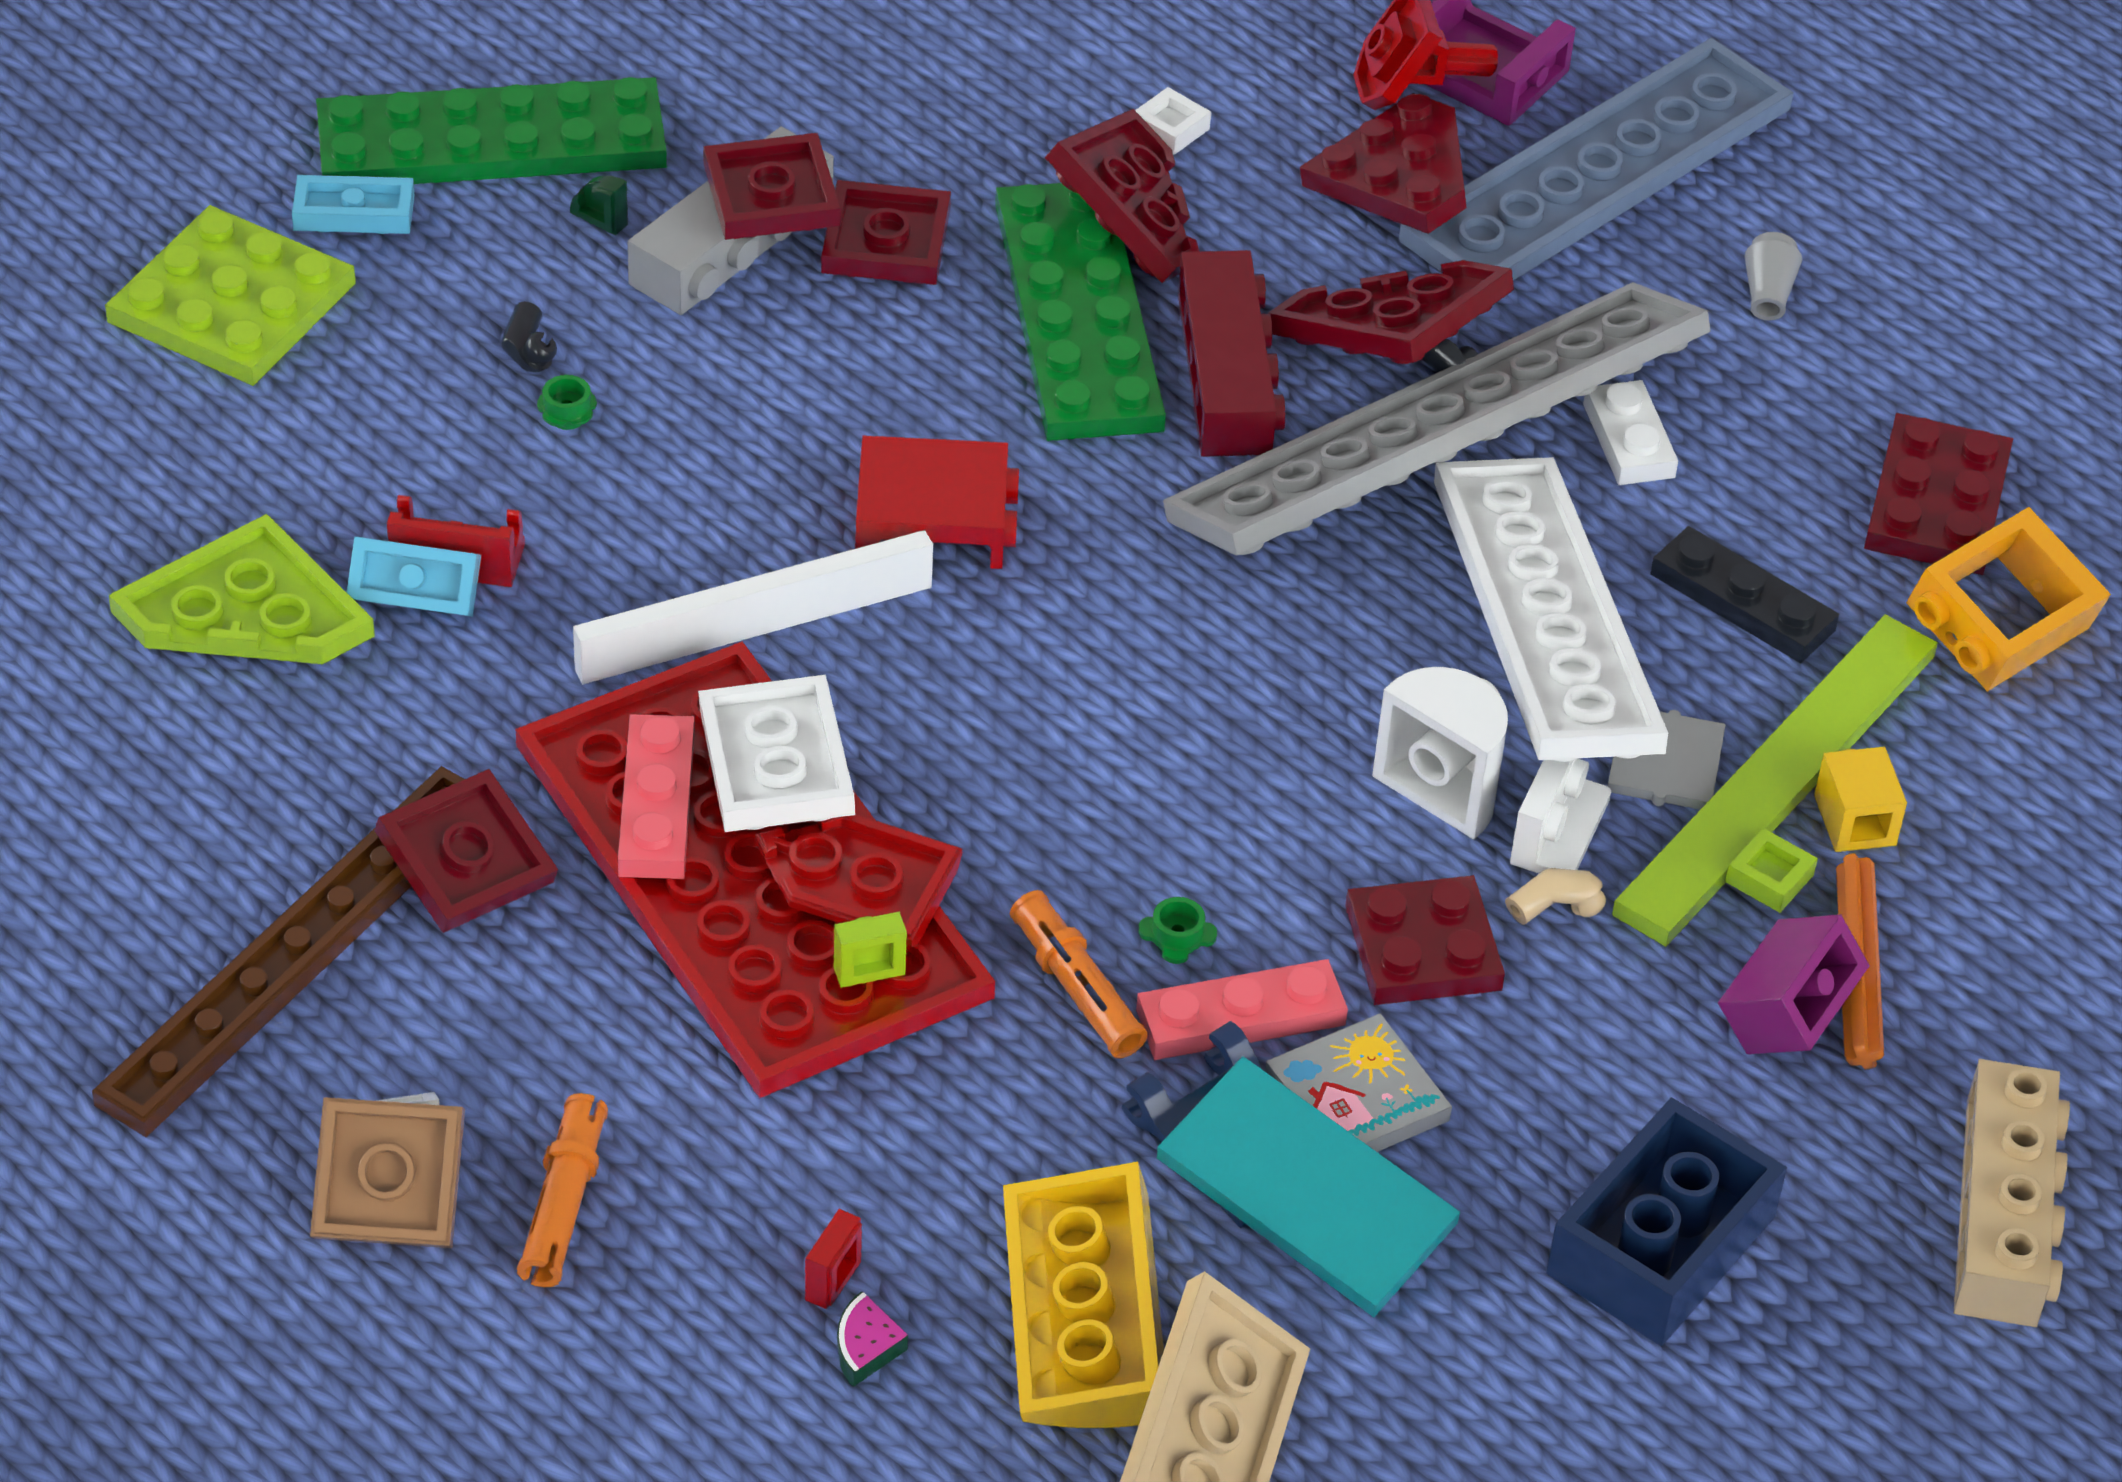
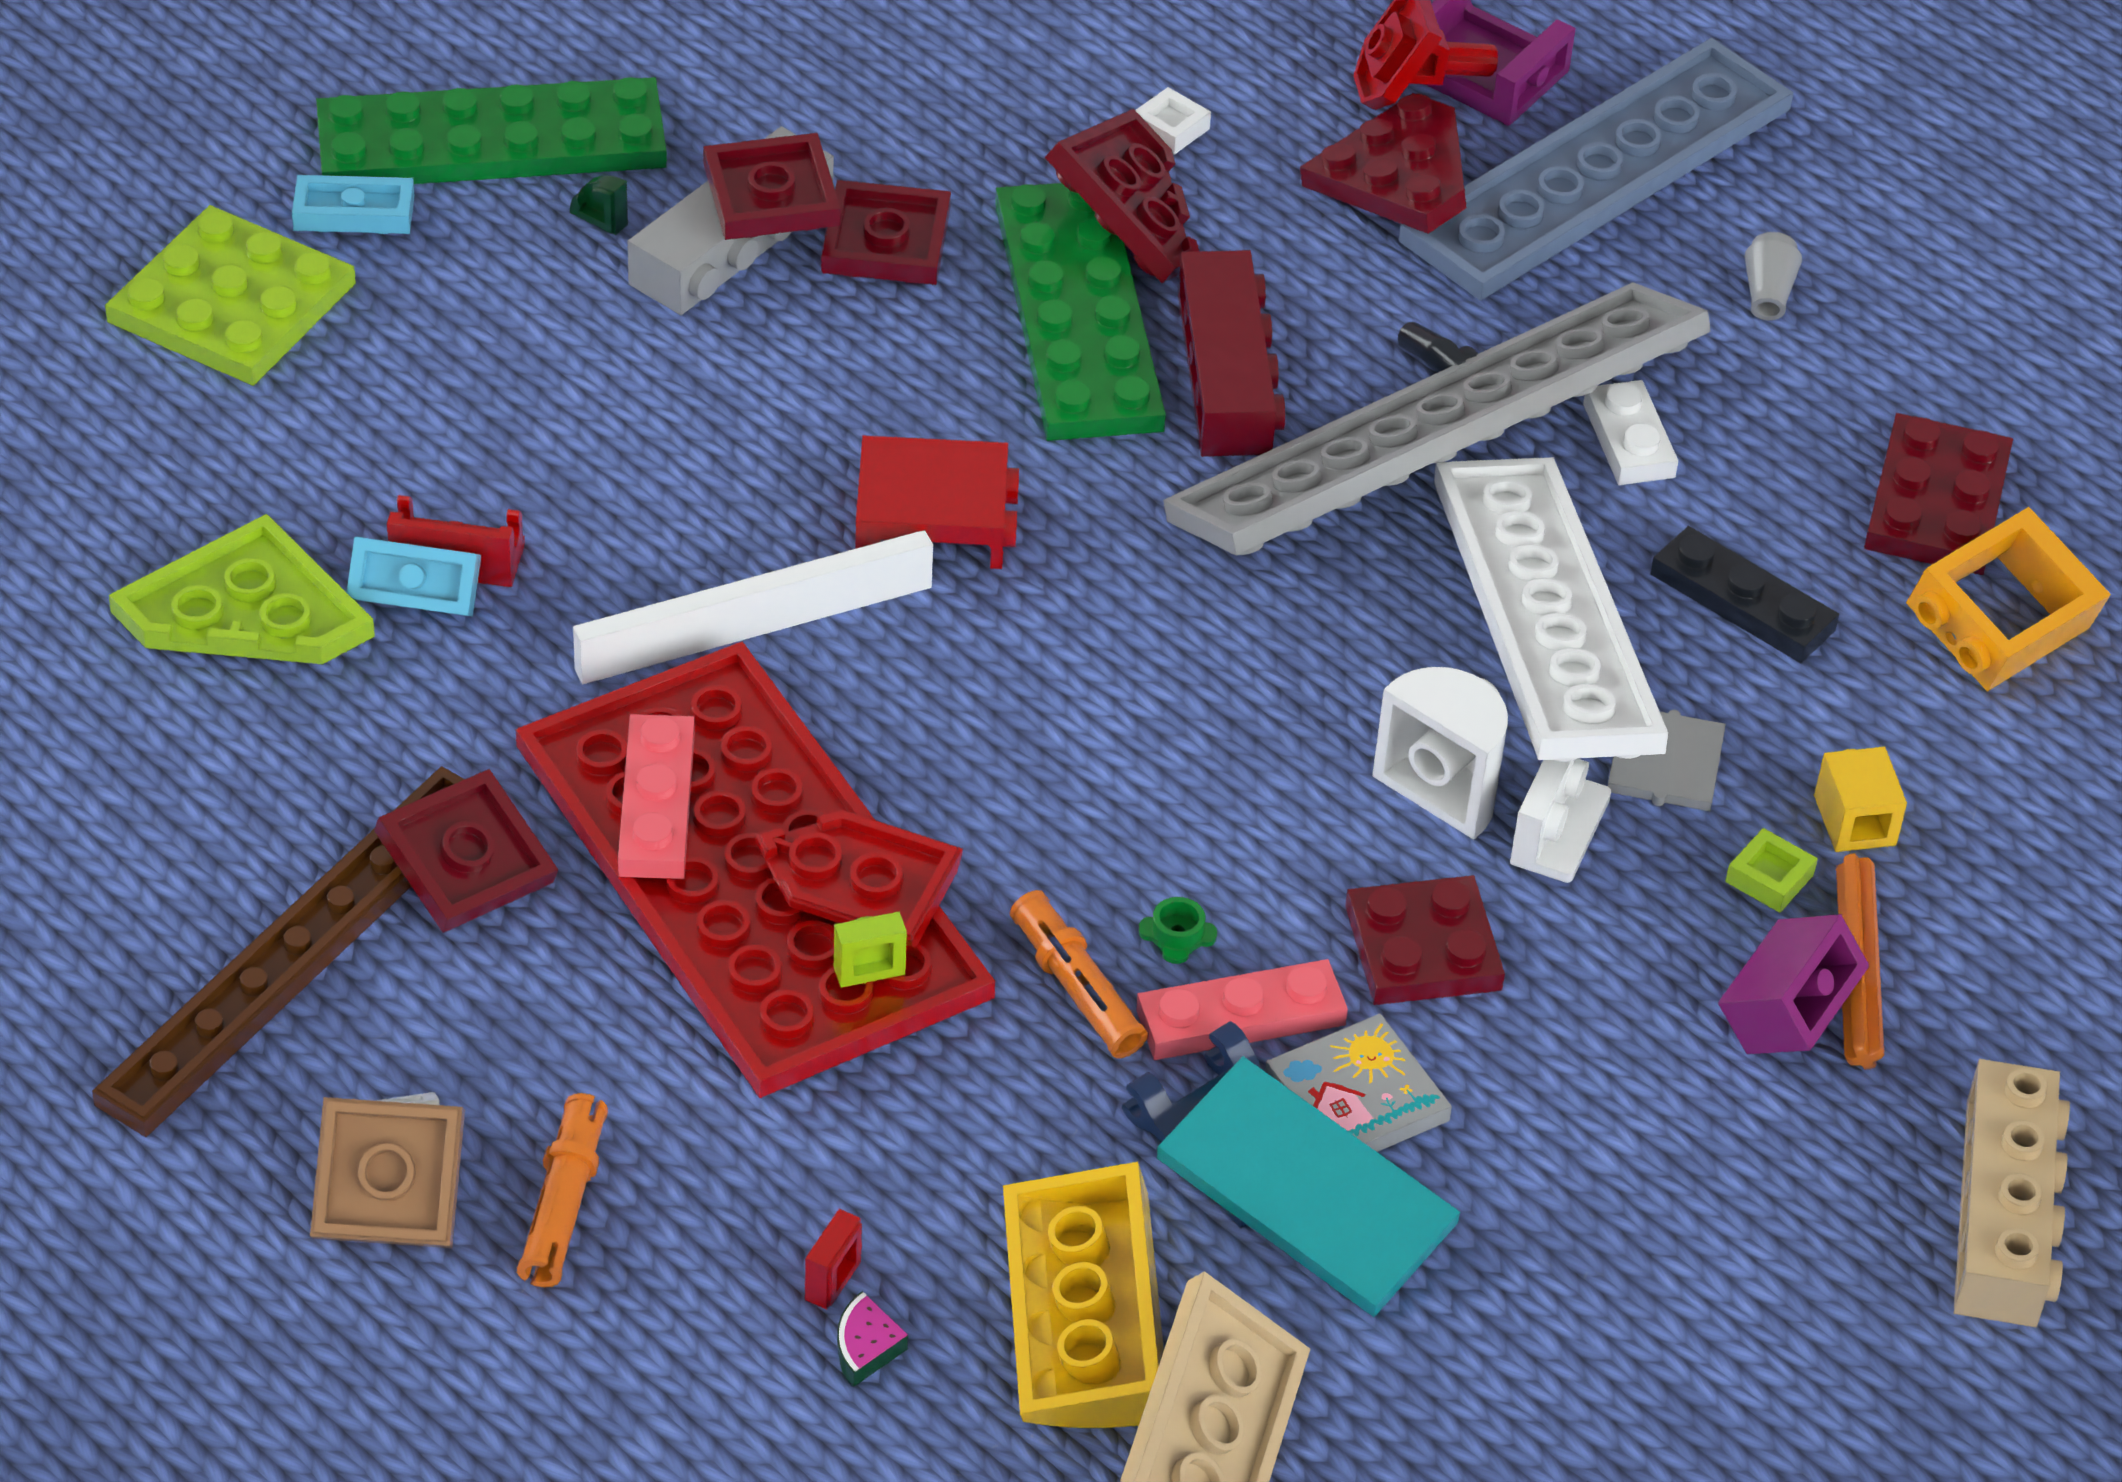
black arm [501,301,557,372] -> none
green plate [537,375,597,430] -> none
white plate [698,675,855,832] -> none
dark red plate [1268,260,1514,364] -> none
tan arm [1505,868,1606,925] -> none
dark blue brick [1546,1097,1787,1347] -> none
lime tile [1612,614,1938,947] -> none

